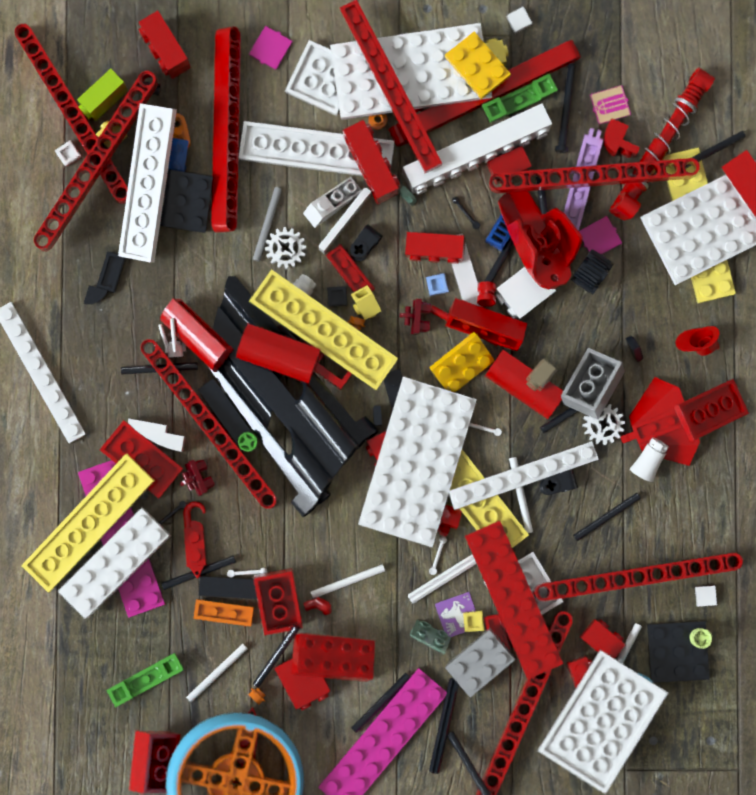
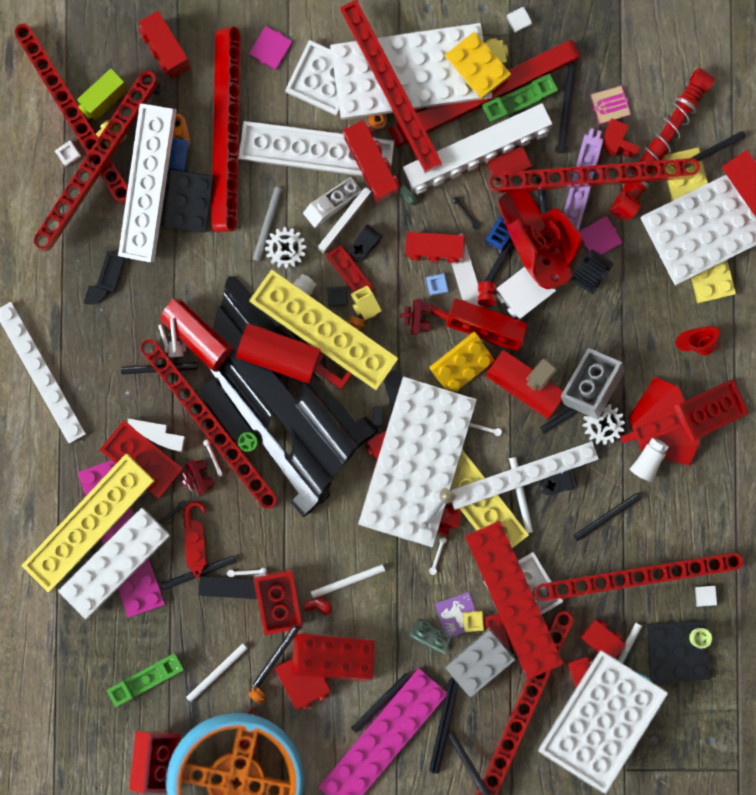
orange plate [193,599,254,627] -> none
white axle [408,554,477,603] -> none
black tile [625,336,644,362] -> none
none -> white hinge [203,439,223,477]
none -> hinge [421,487,456,529]

